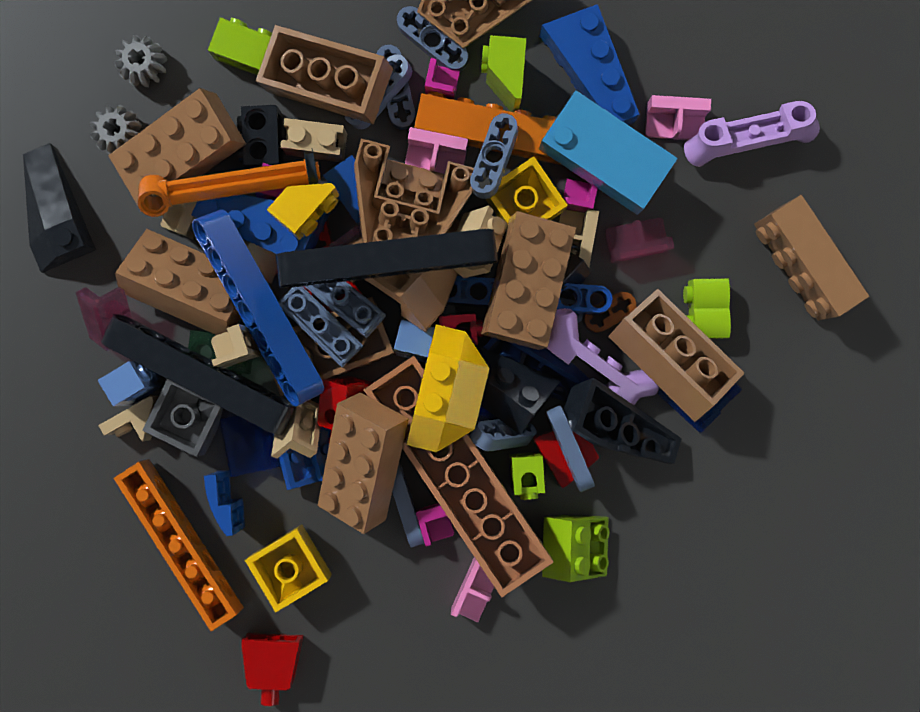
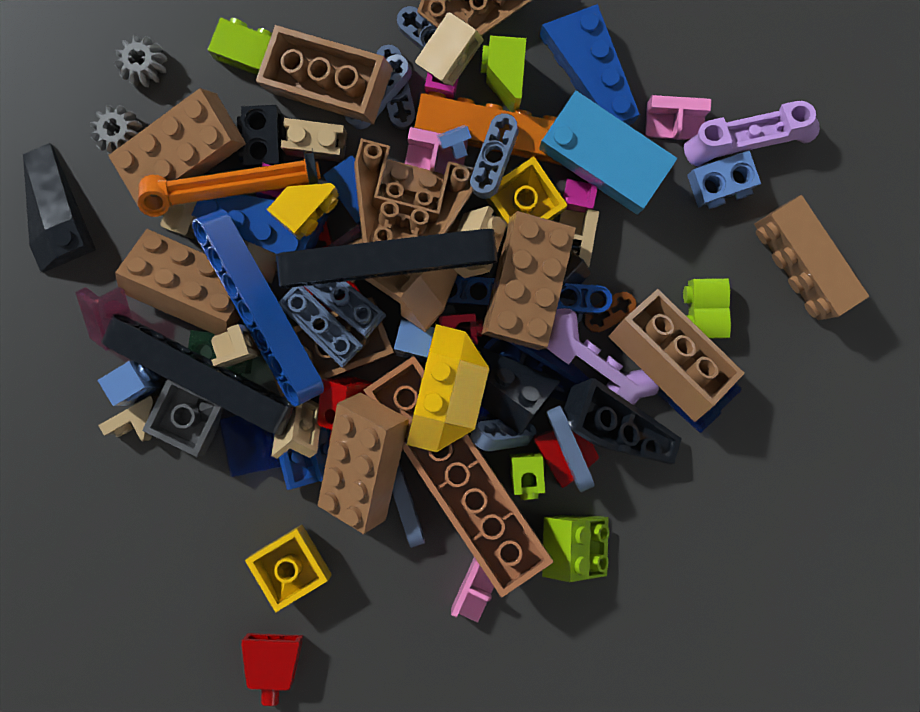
orange brick [113,459,244,631] -> none
blue slope [204,470,245,536] -> none
dark pink panel [416,503,454,547] -> none
clear pink panel [605,218,674,263] -> none
none -> tan panel [415,12,484,86]
none -> medium blue tile [437,125,472,160]
none -> medium blue brick [687,150,761,209]

